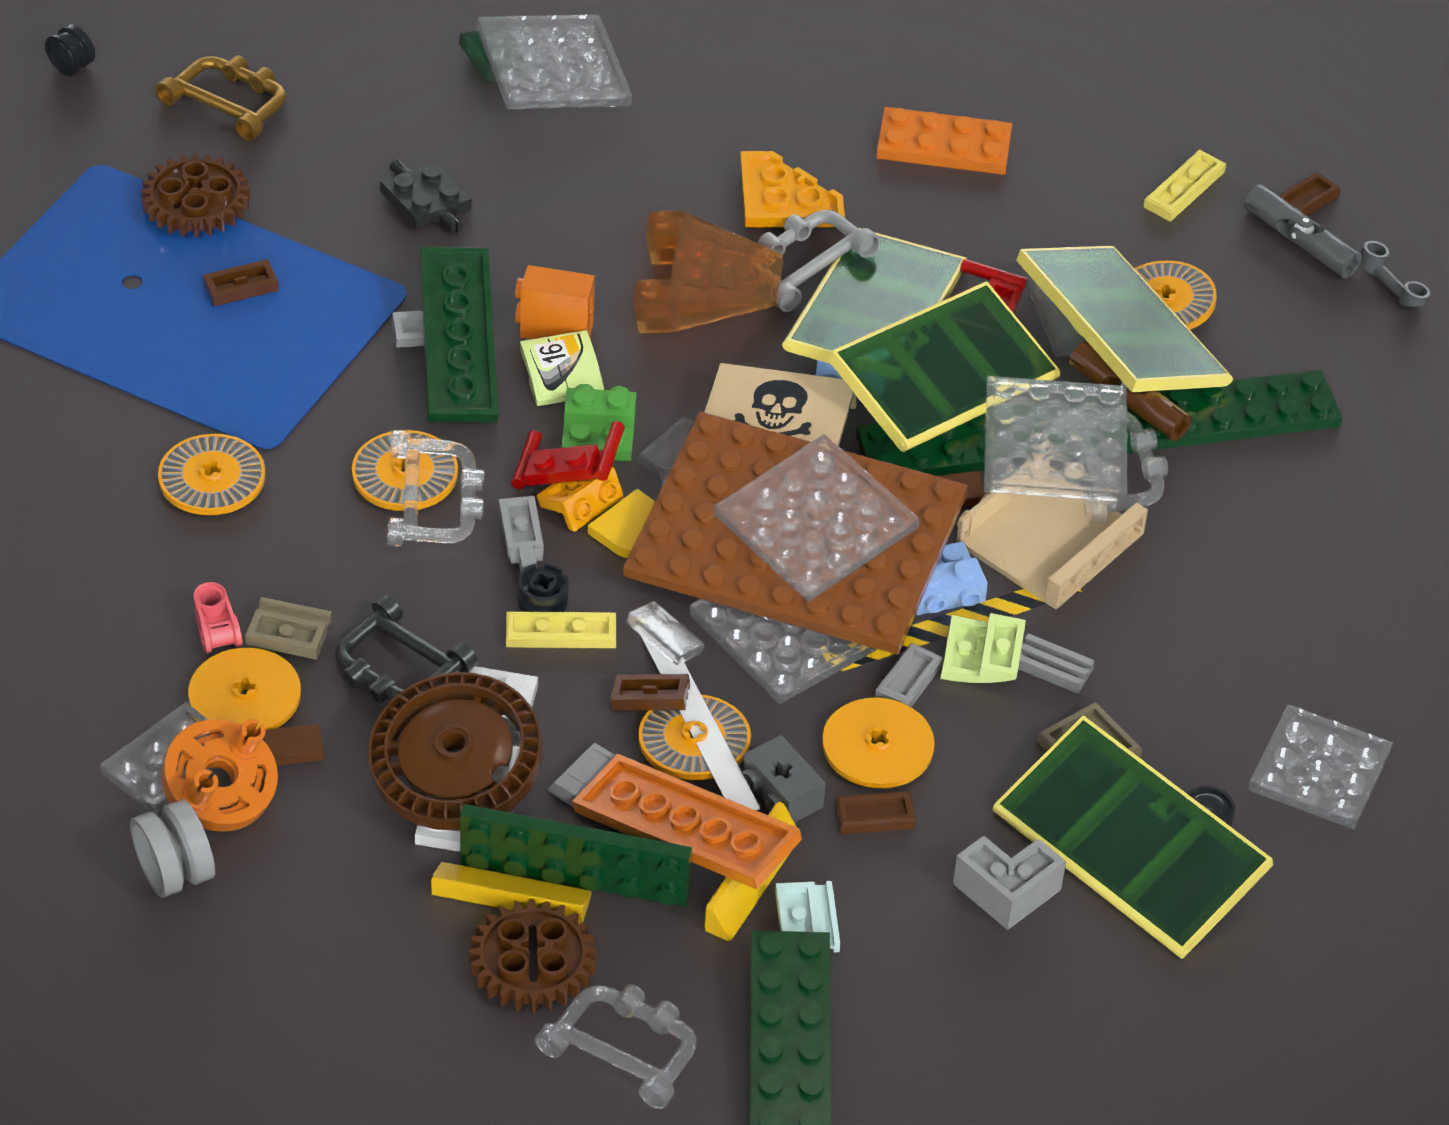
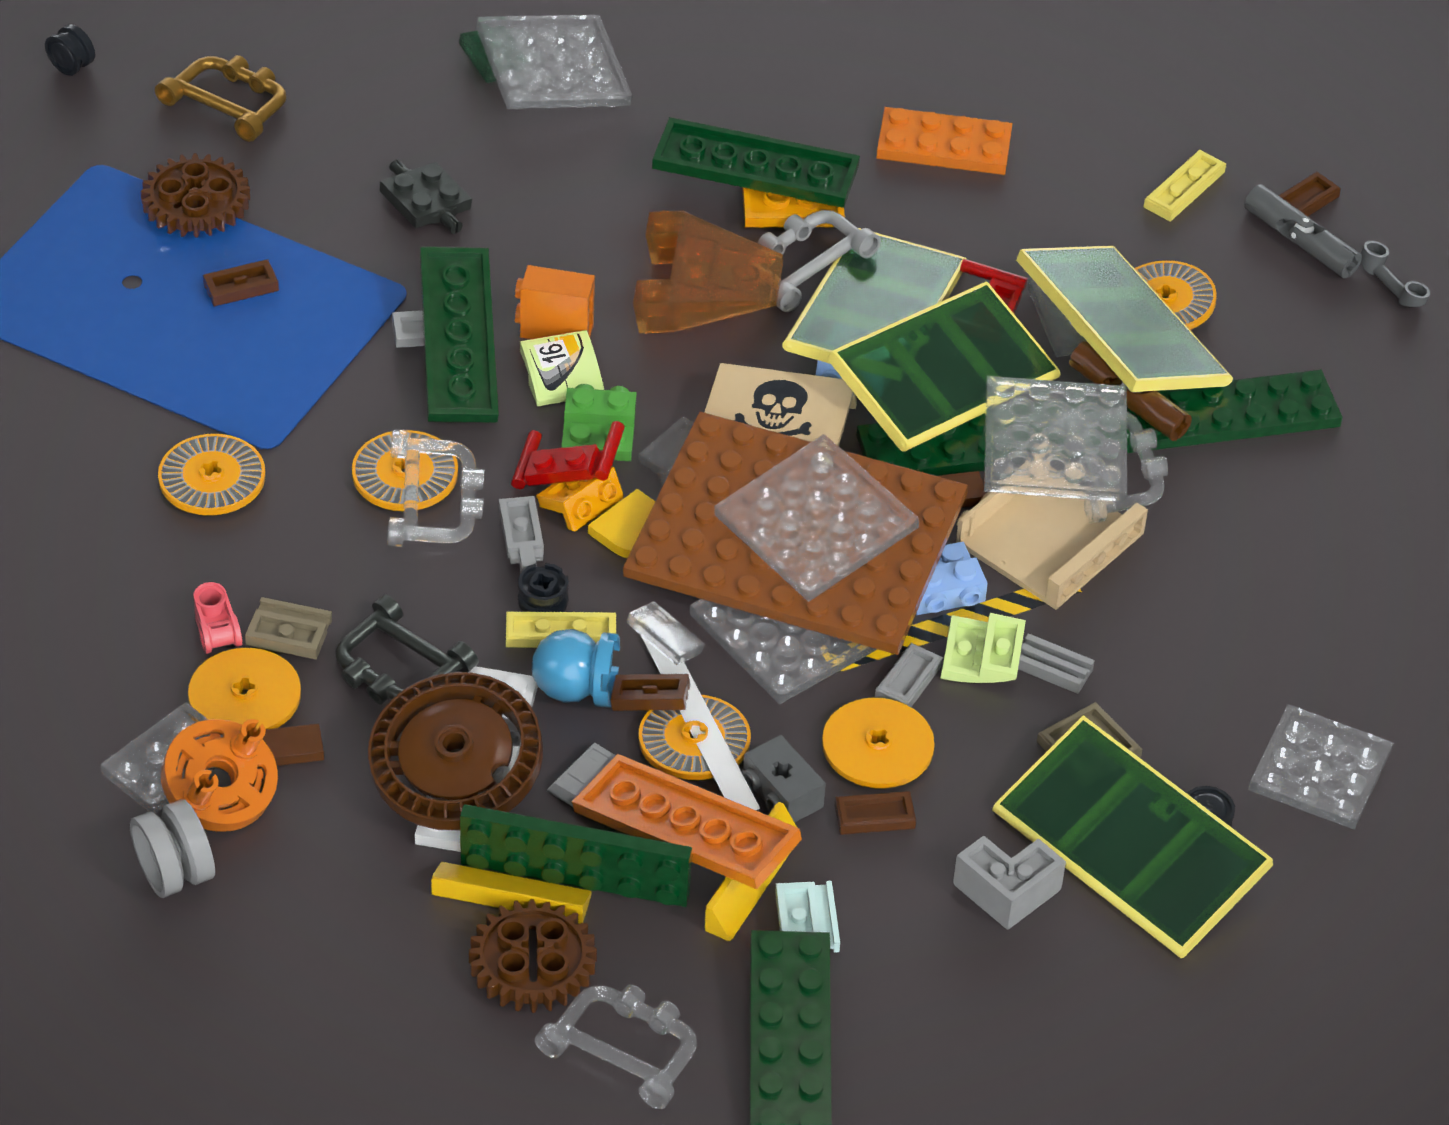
none -> dark azure tile [532,629,620,708]
none -> dark green plate [652,117,860,208]

